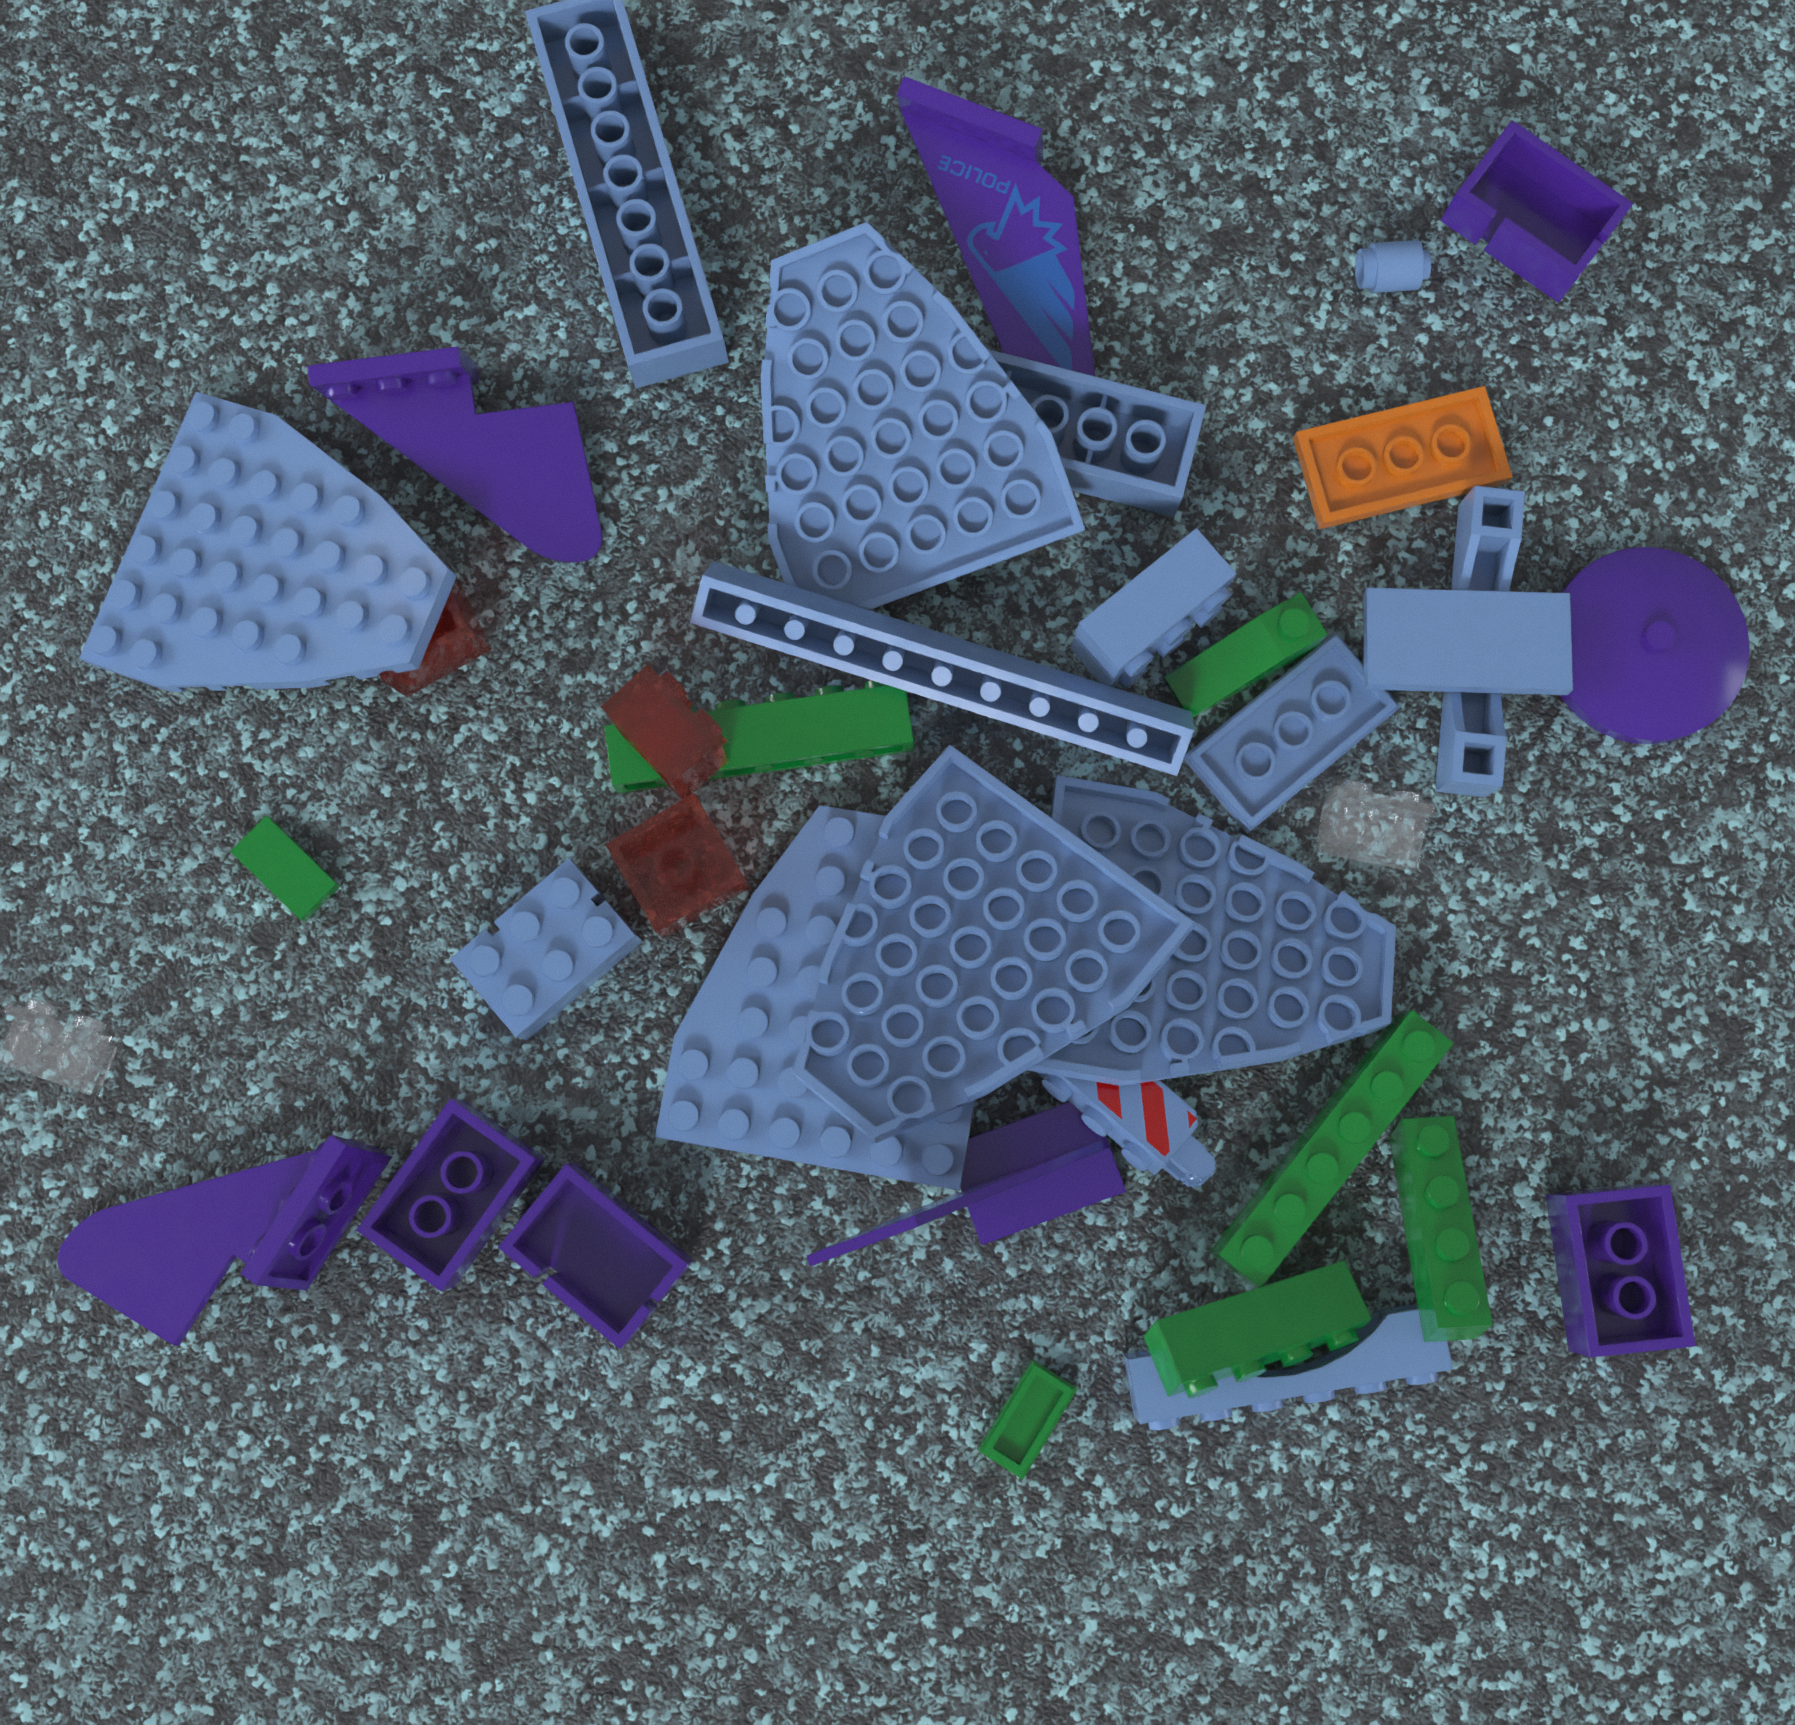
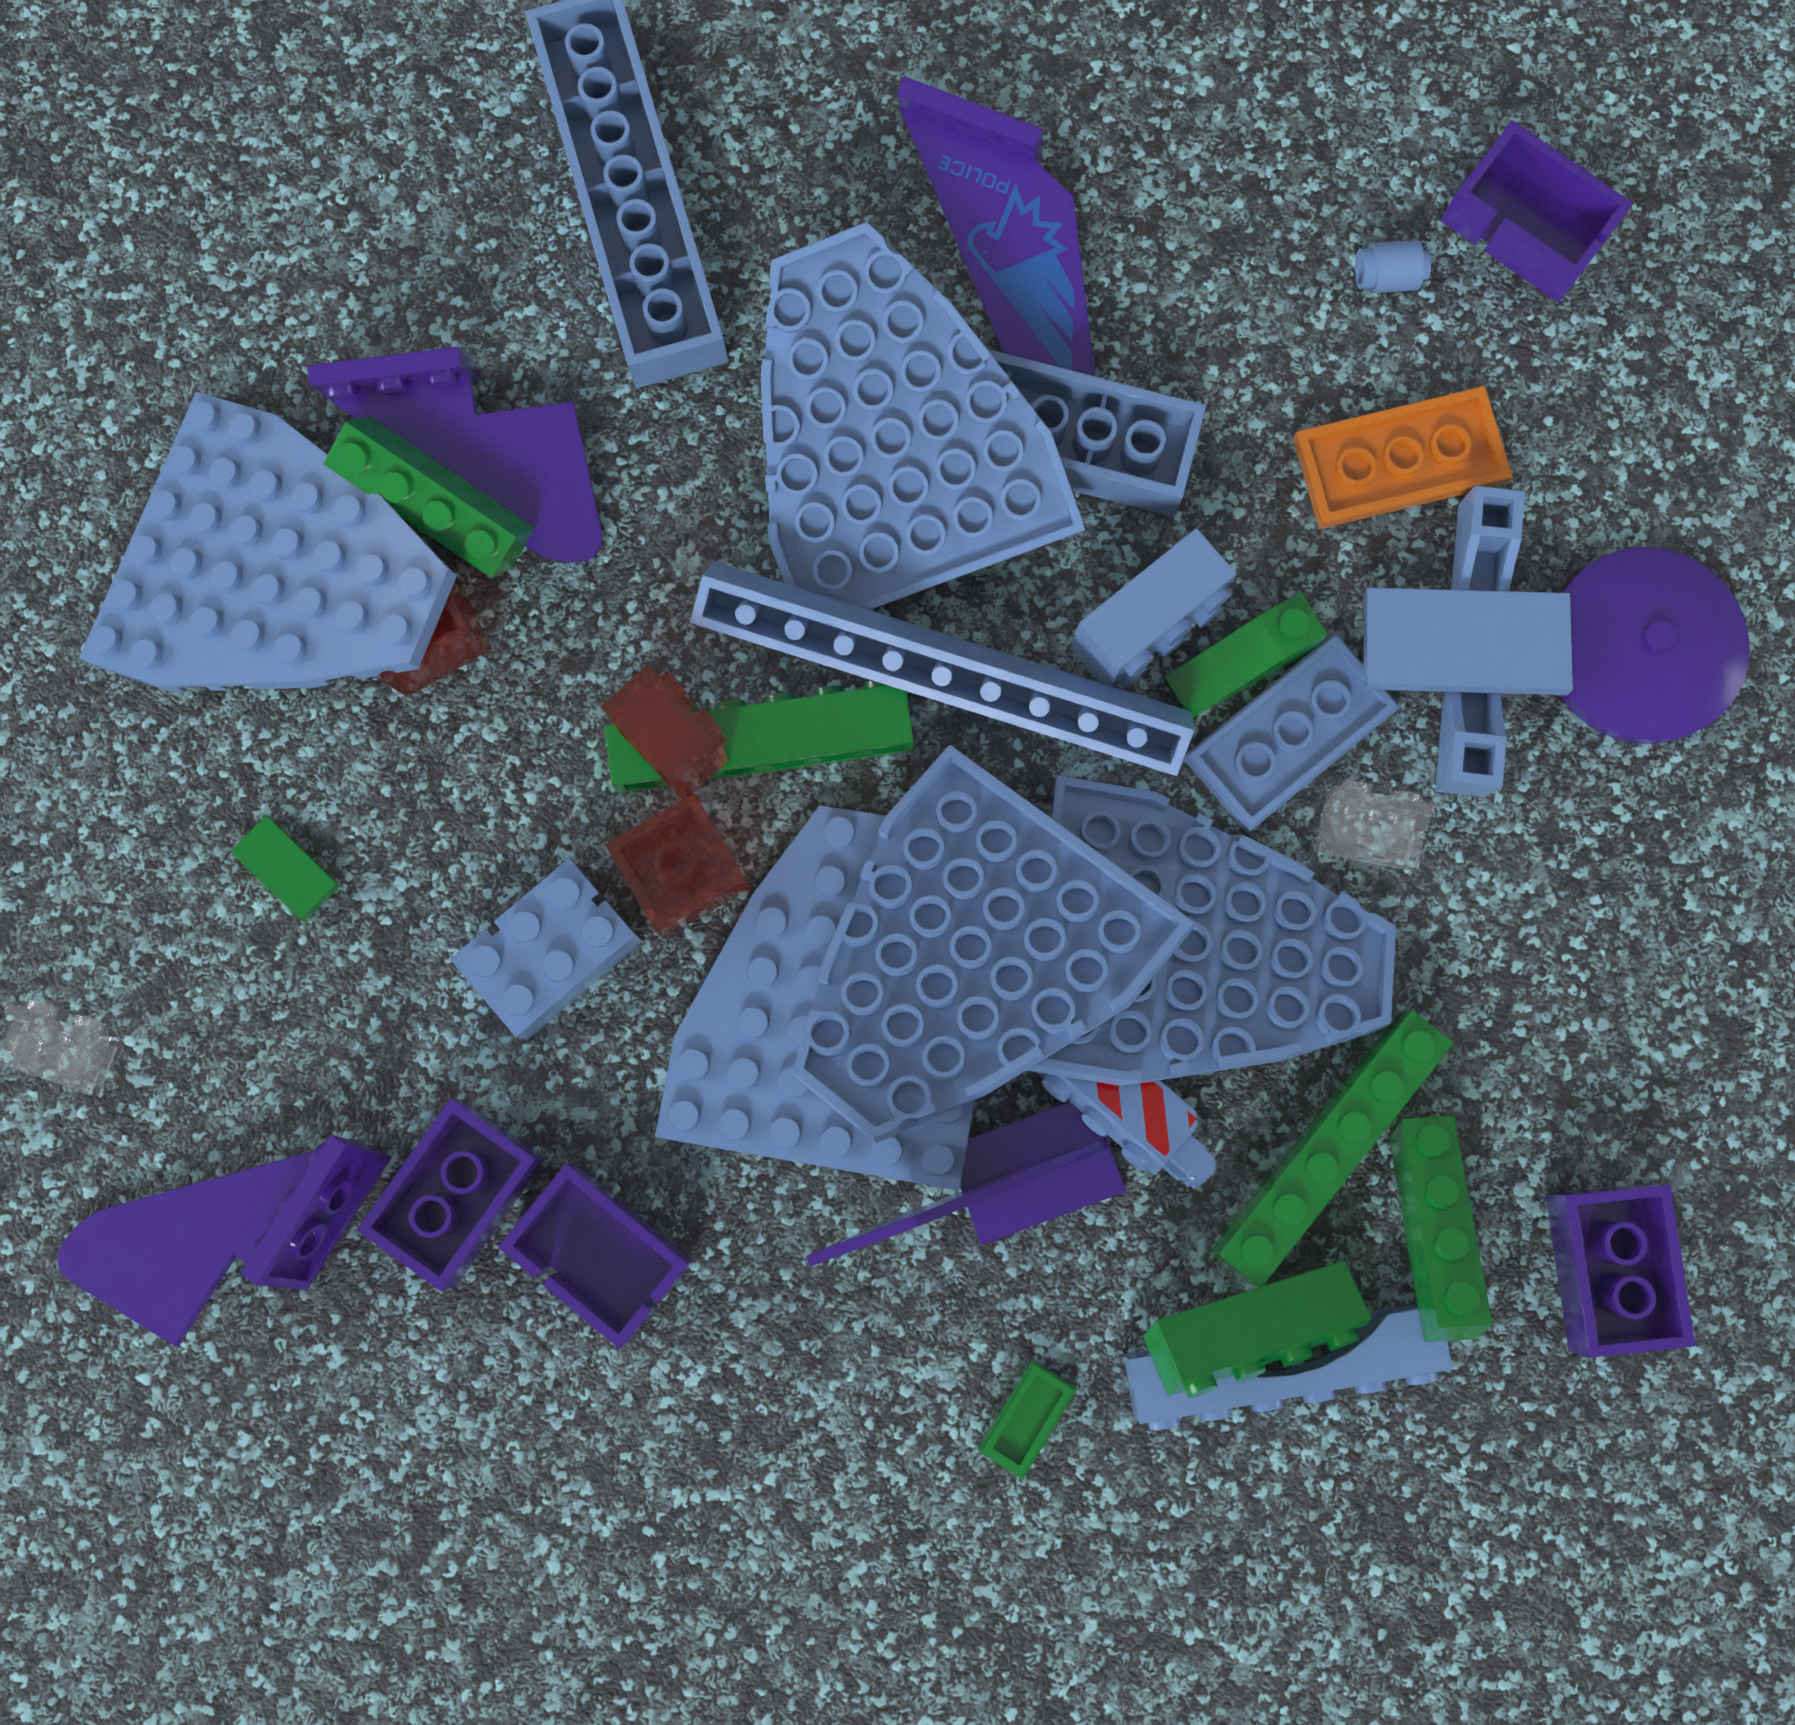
none -> green brick [323,416,535,578]

